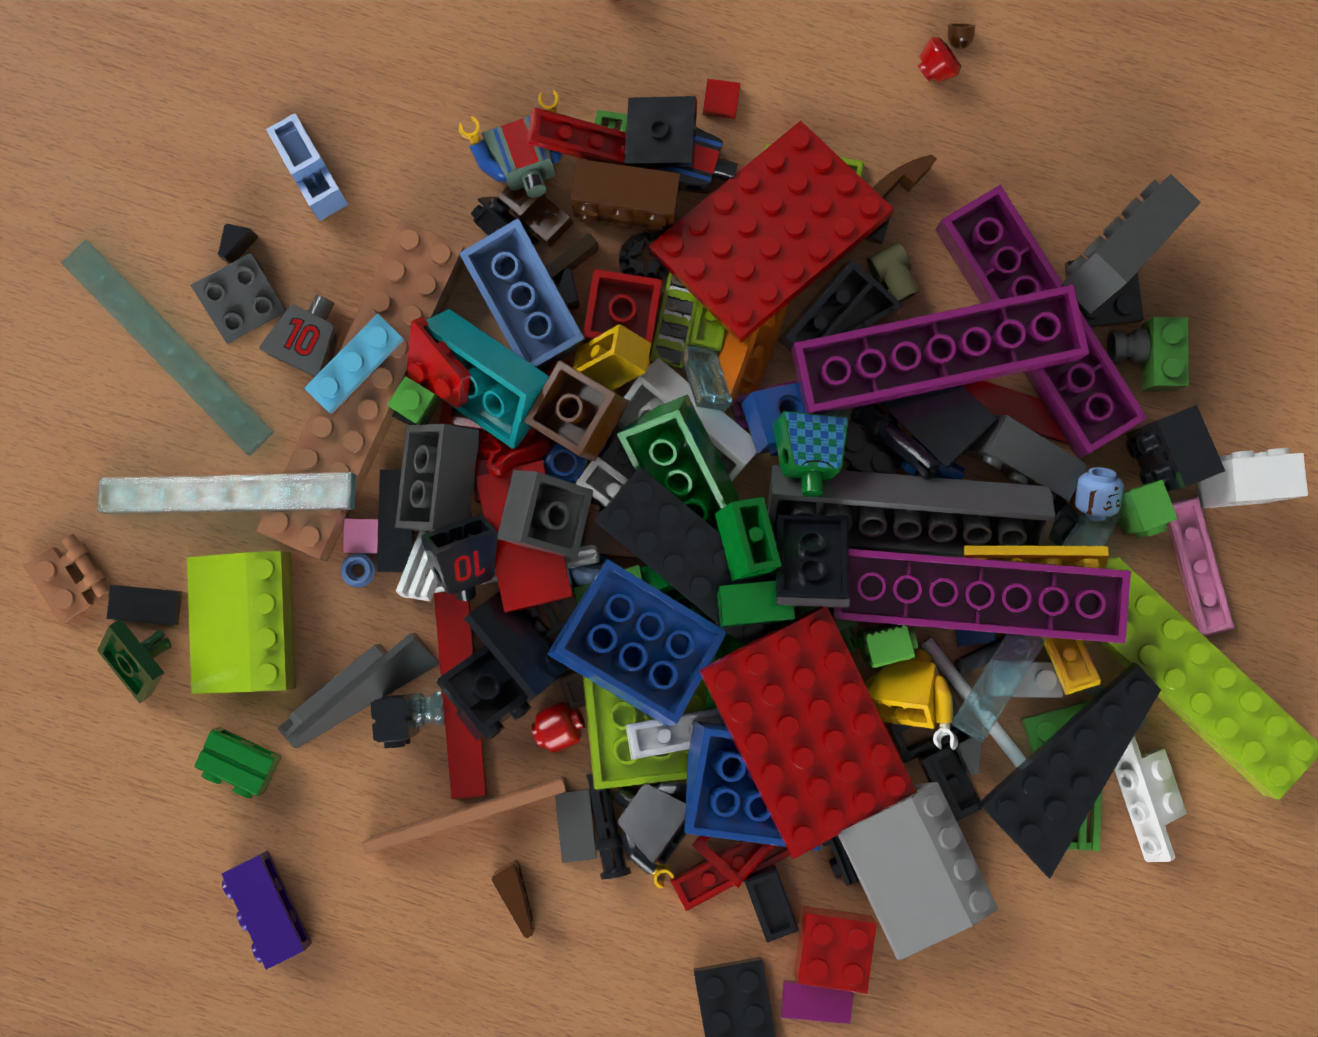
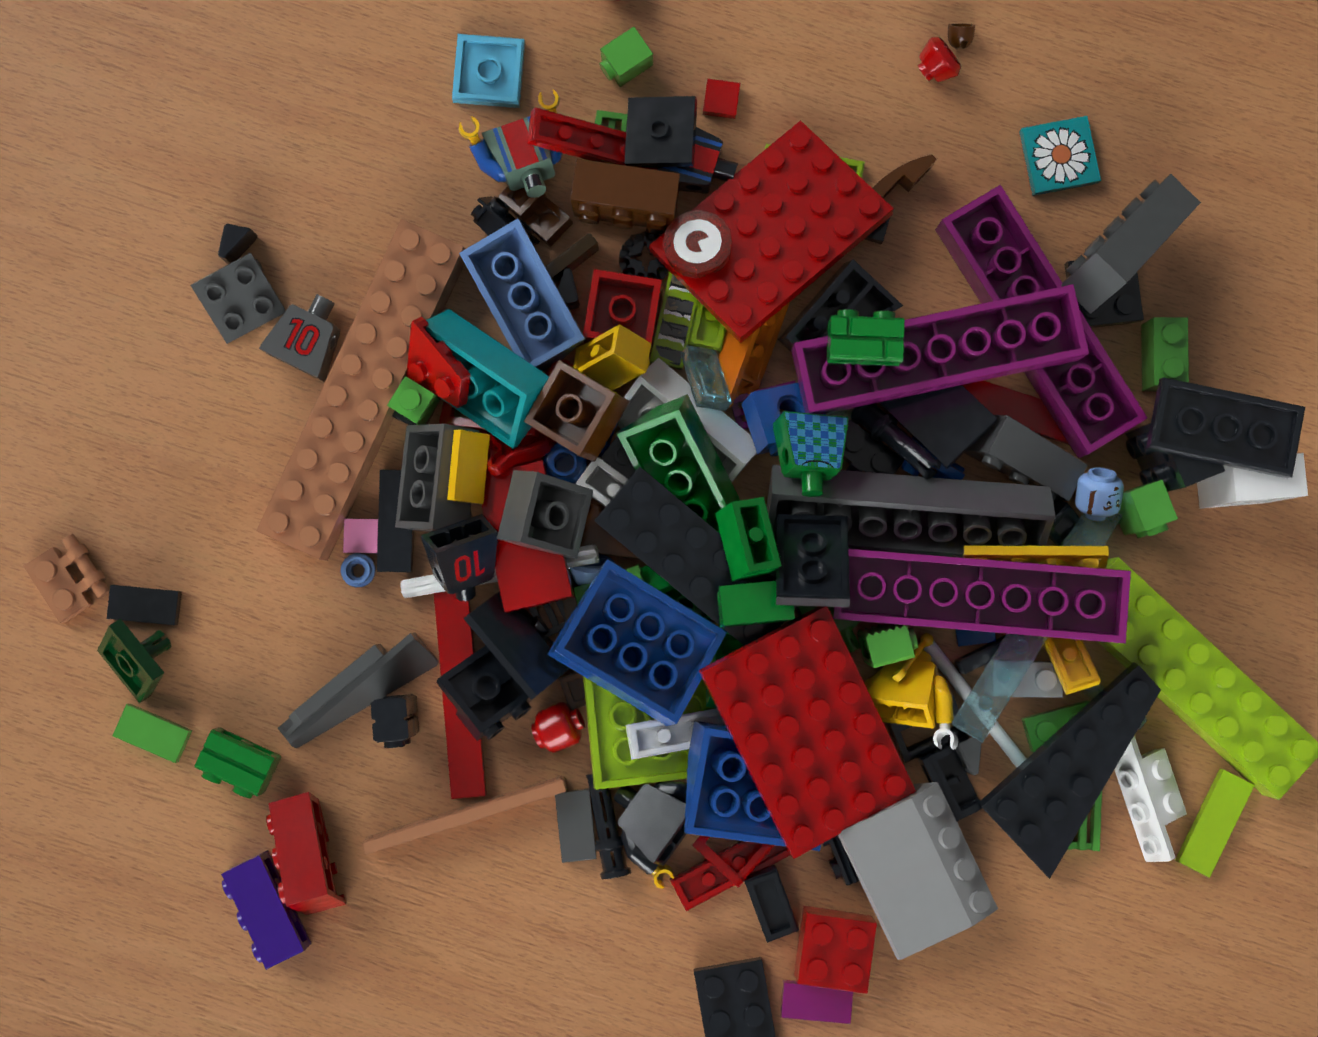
clear light blue tile [61,239,274,456] -> none
clear light blue tile [97,472,356,514] -> none
lime slope [187,551,296,694] -> none
medium blue slope [266,113,349,221] -> none
medium azure plate [304,313,404,414] -> none
white tile [396,531,438,602] -> none
clear light blue wheel [412,691,445,727] -> none
reddish brown slope [491,859,535,938] -> none
olive piece [867,242,920,303] -> none
dark grey wheel [1107,329,1151,364] -> none
bright pink tile [1167,497,1235,636] -> none
none -> bright green tile [112,704,193,763]
none -> red wedge [266,792,346,915]
none -> yellow tile [447,430,490,504]
none -> medium azure tile [452,34,525,108]
none -> bright green brick [599,27,653,87]
none -> clear red tile [663,210,733,278]
none -> green brick [827,309,905,366]
none -> yellow hinge [892,633,934,682]
none -> tile [1019,116,1101,196]
none -> black tile [1146,377,1305,479]
none -> lime tile [1175,768,1255,878]

